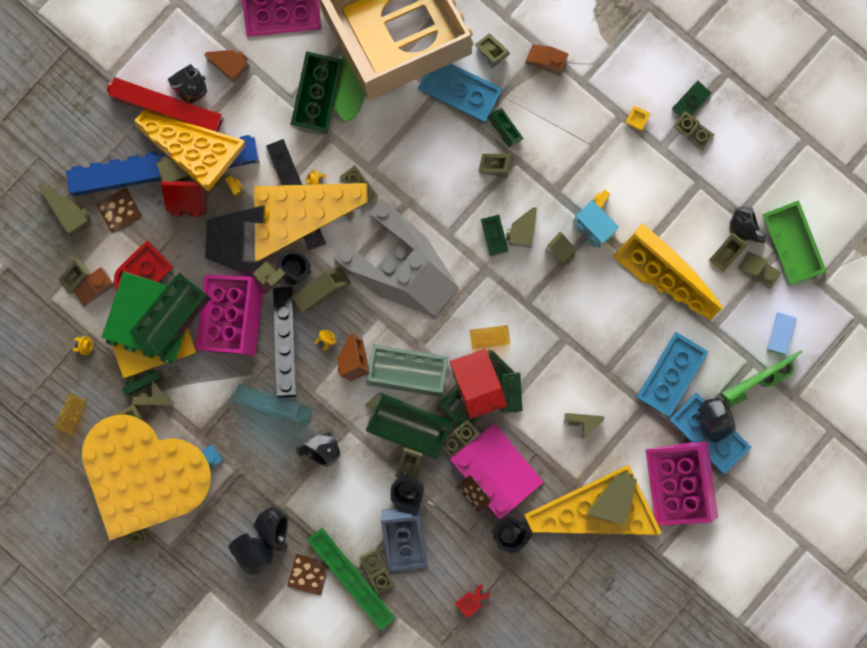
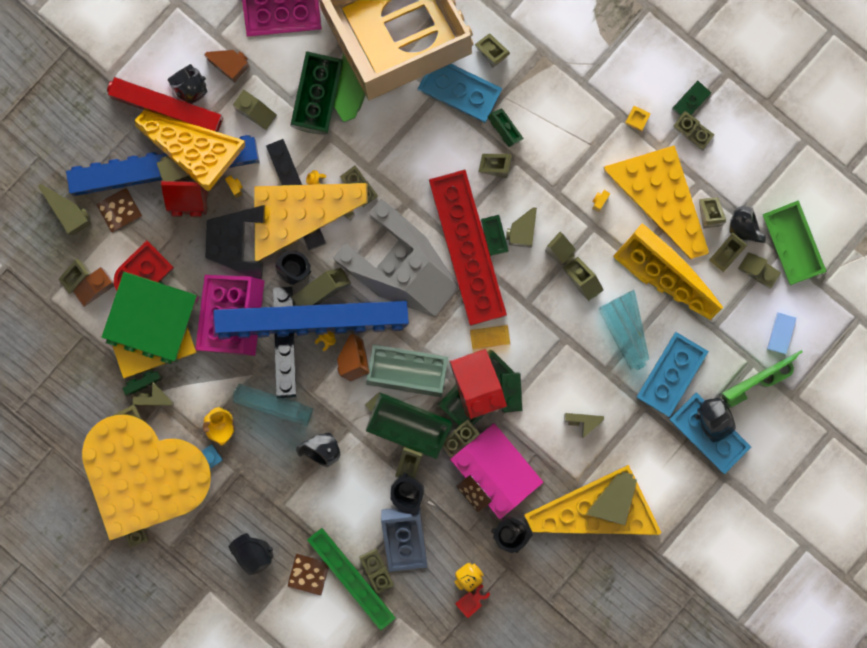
clear yellow plate [54,393,88,436] -> none
yellow plate [73,336,93,355] -> none
dark green slope [129,272,211,359] -> none
black helmet [253,507,288,551] -> none
olive slope [254,262,285,294] -> none
dark orange slope [525,44,569,76] -> none
medium azure brick [573,200,619,249] -> none
dark pink slope [646,441,718,525] -> none
none -> yellow hair [203,407,235,446]
none -> blue brick [212,301,409,340]
none -> olive slope [233,89,277,130]
none -> red plate [429,169,507,326]
none -> yellow head [454,563,484,592]
none -> olive slope [562,257,604,301]
none -> clear light blue slope [598,289,650,370]
none -> yellow wing [603,145,709,260]
none -> olive slope [699,197,726,229]

